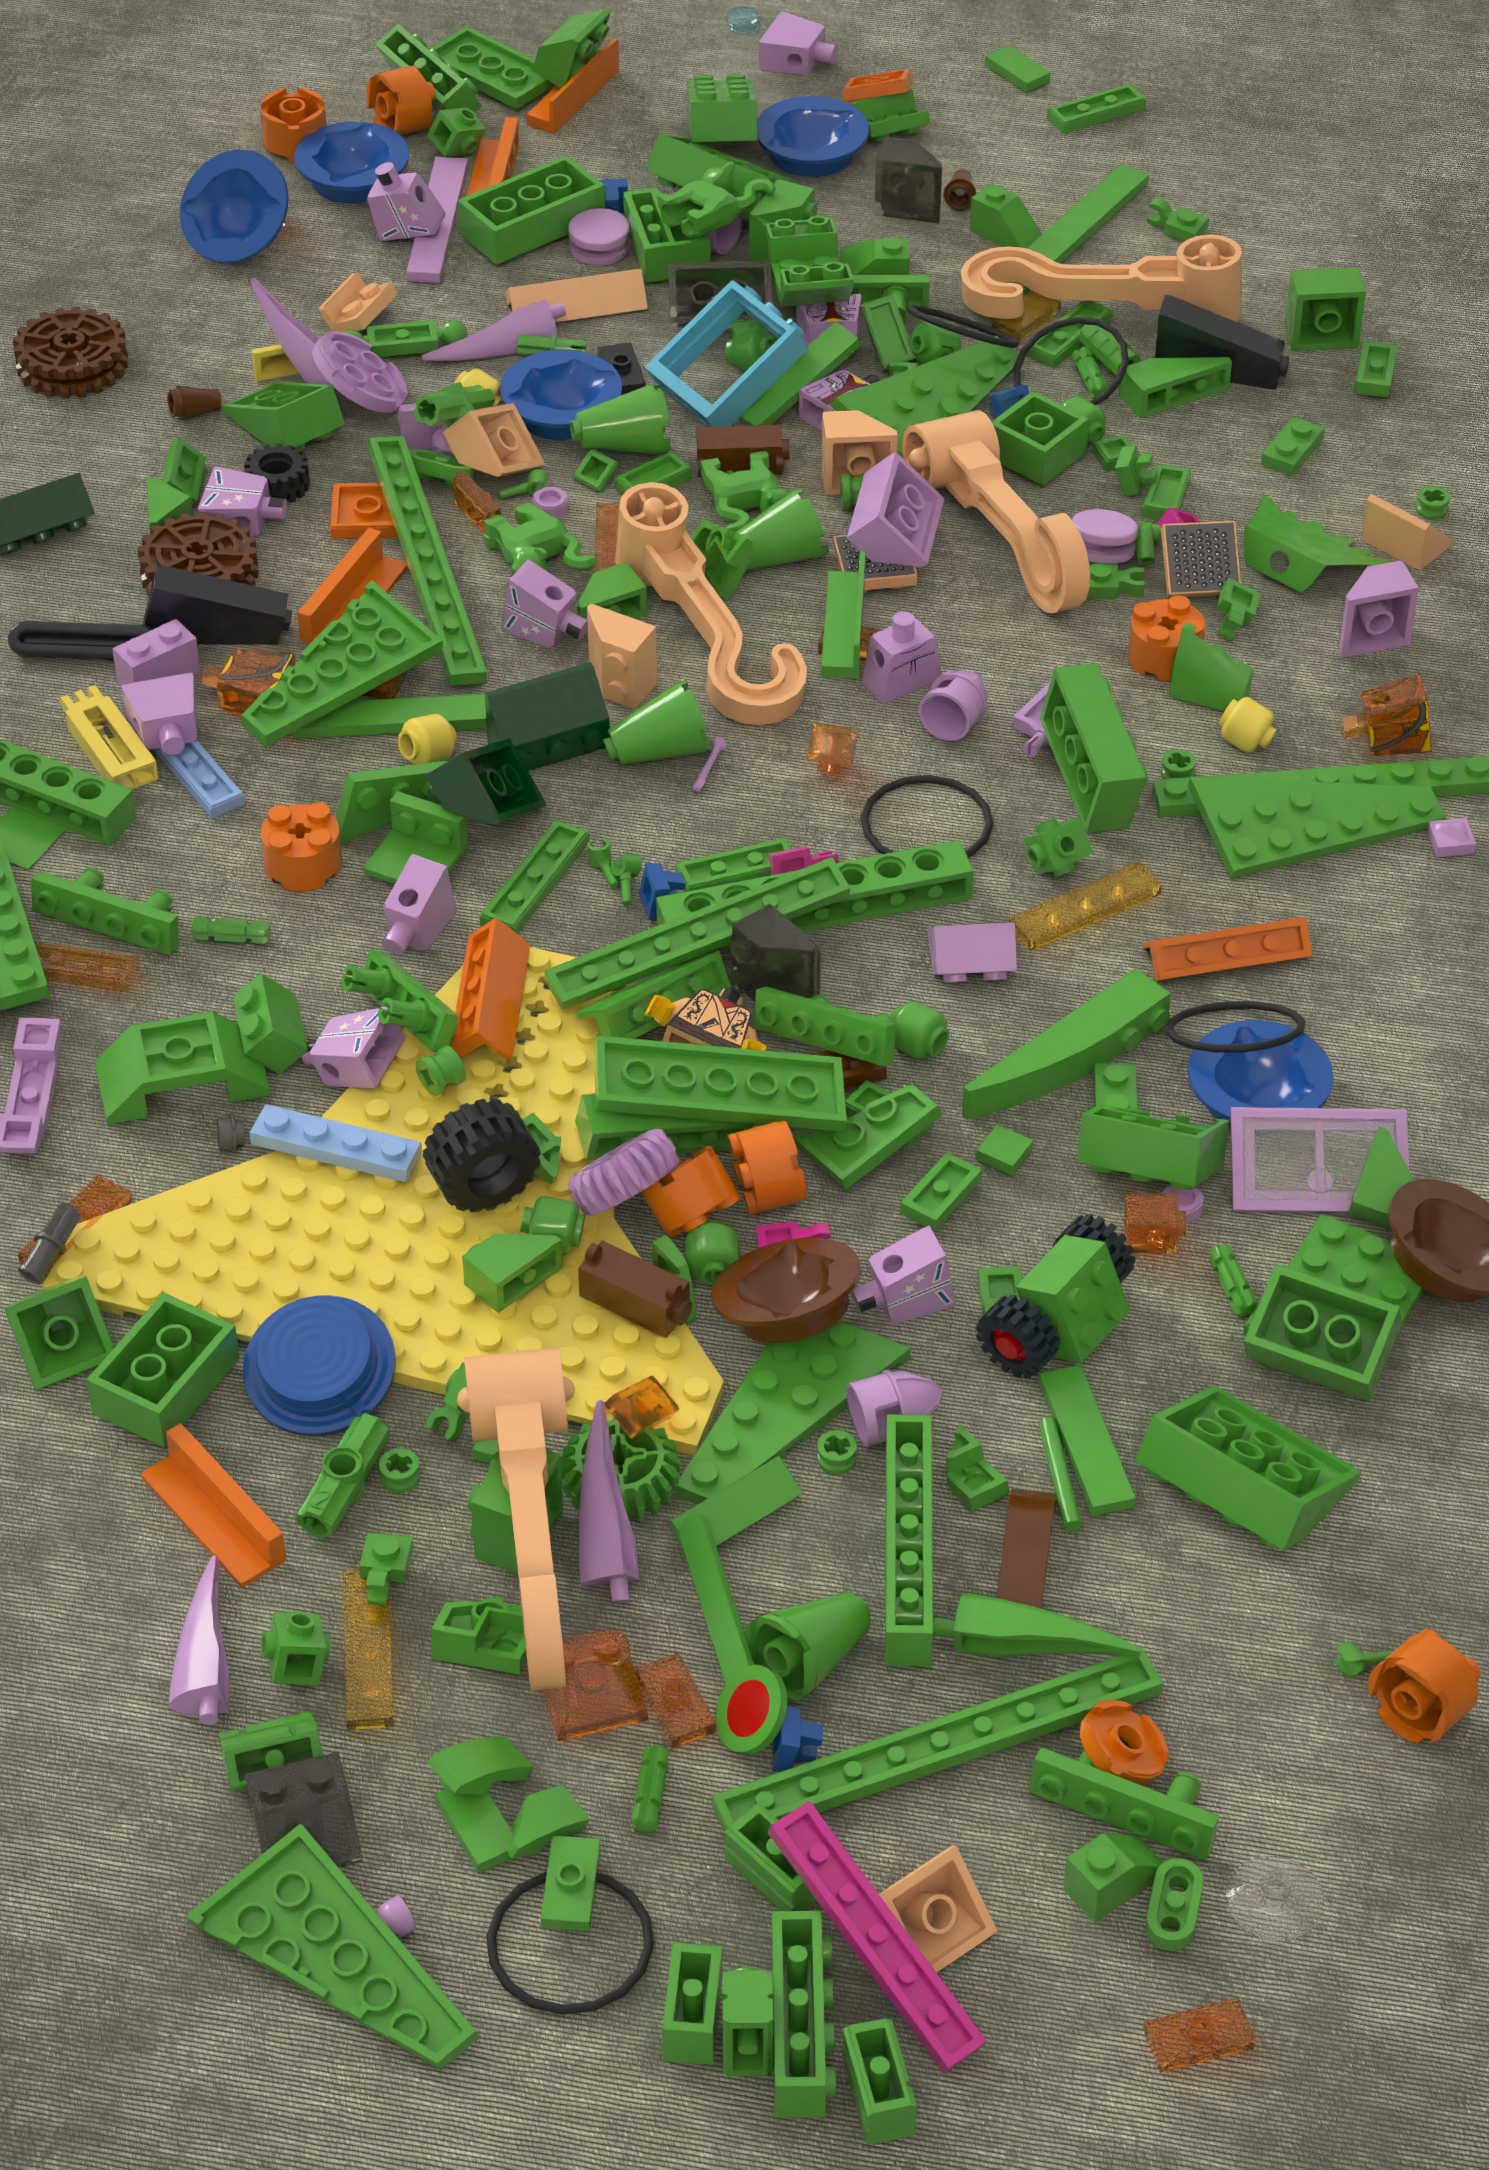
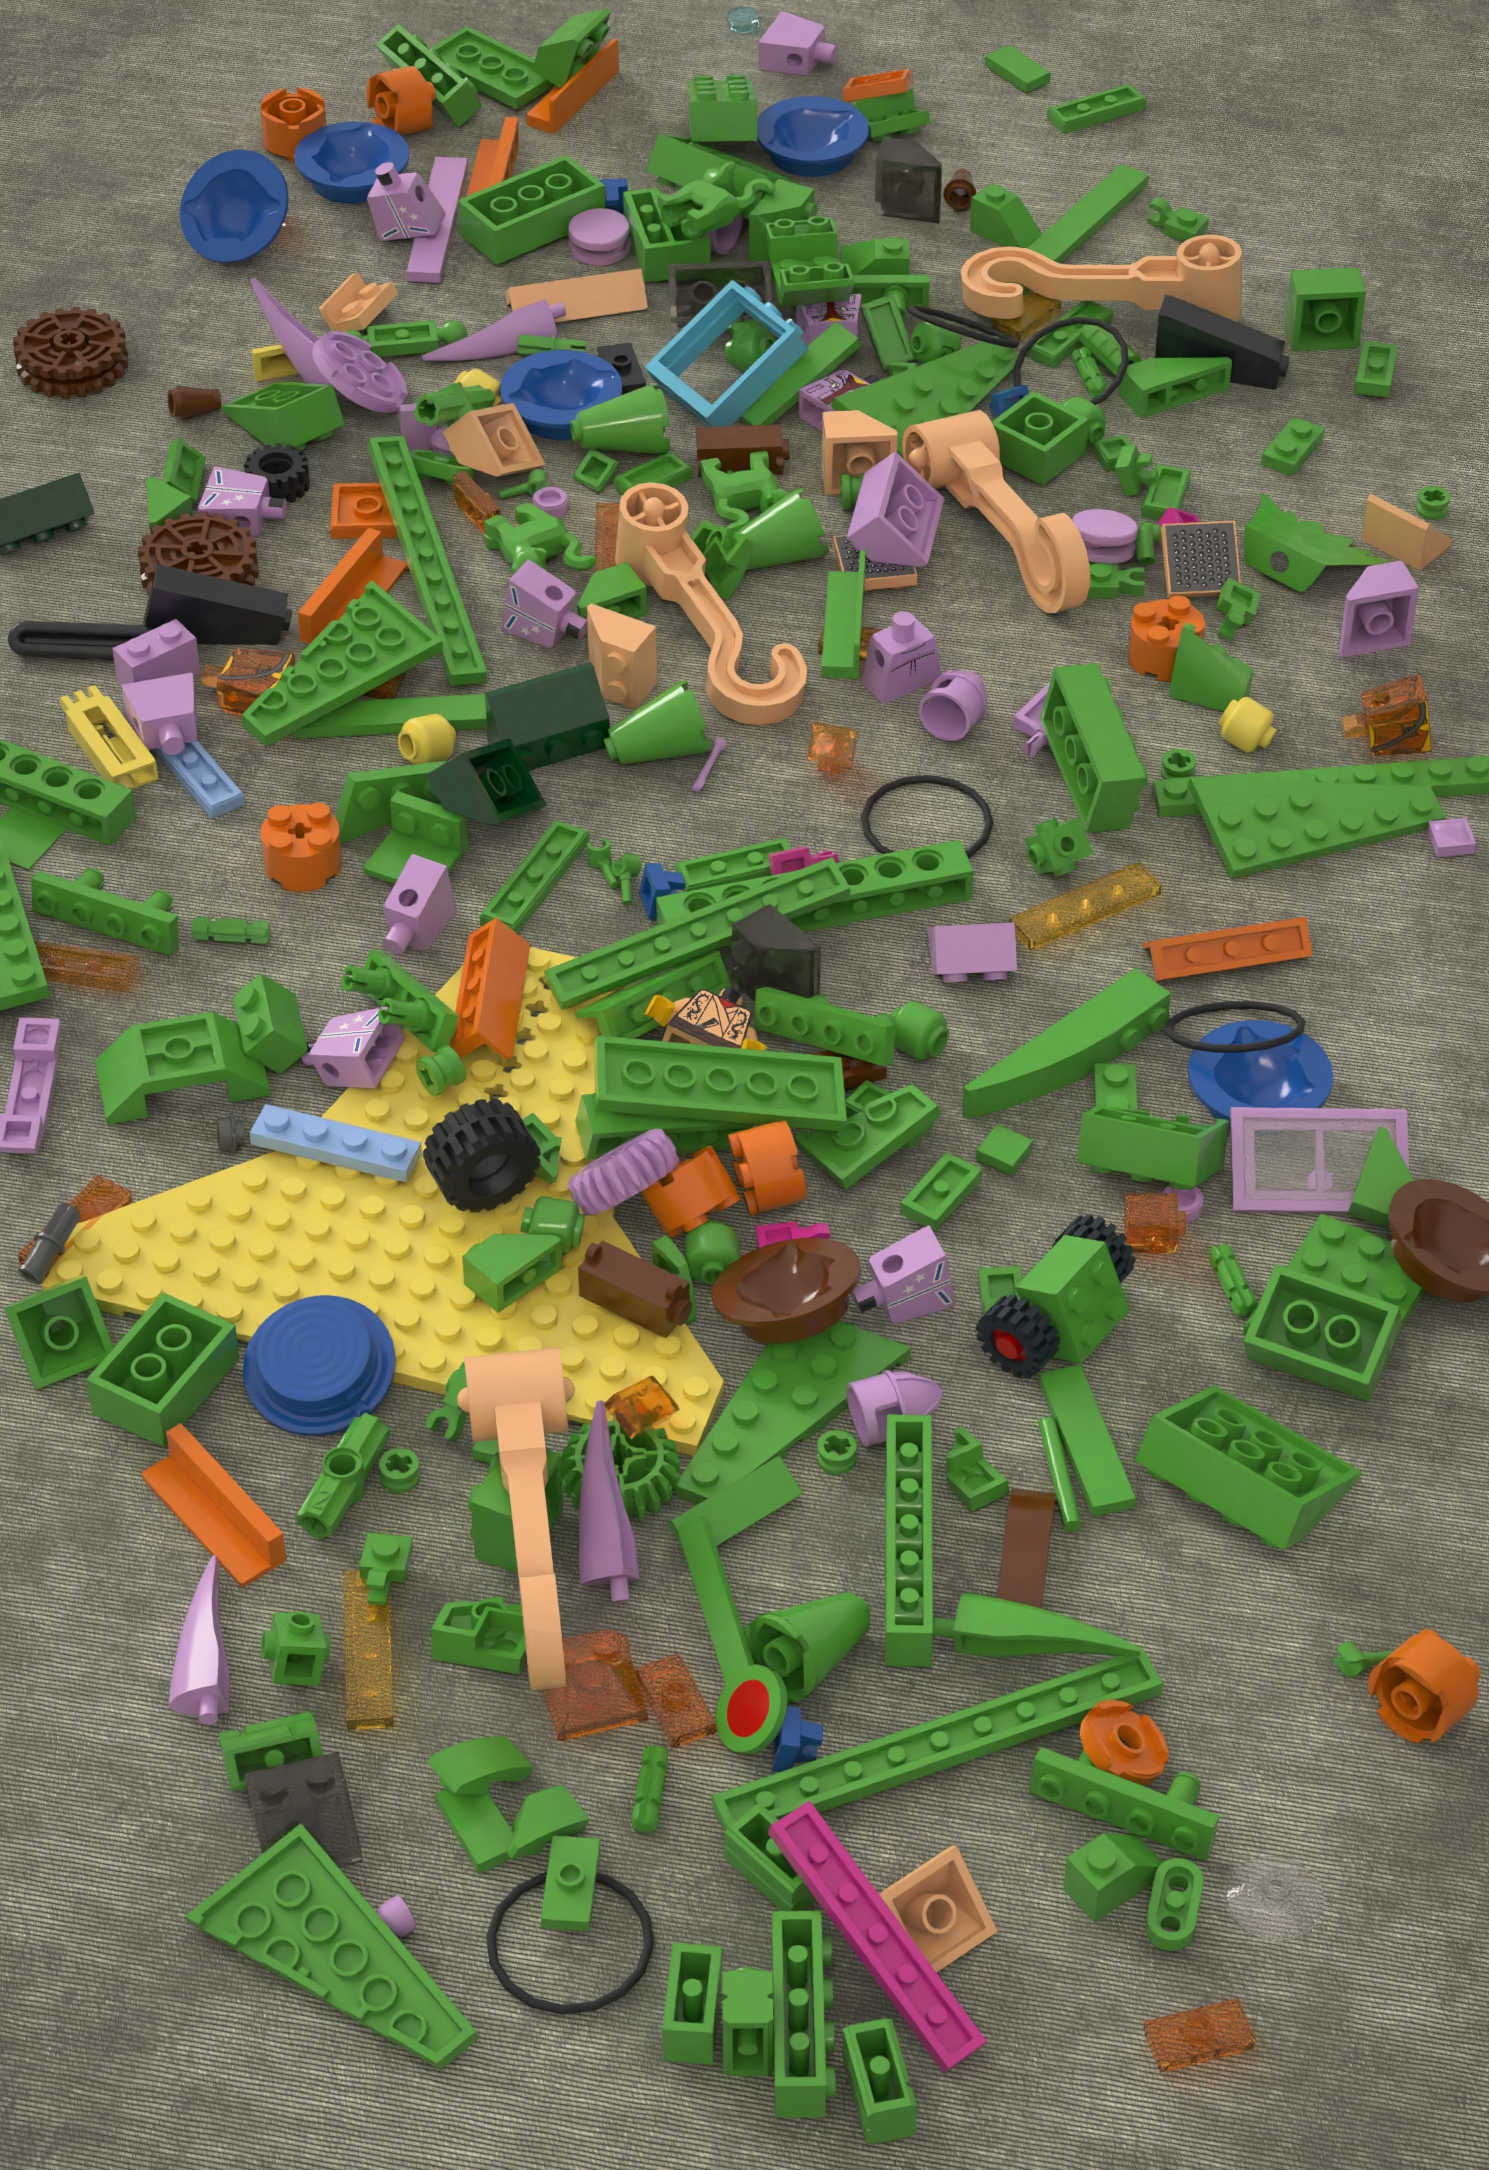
bright green brick [427,107,486,157] -> none

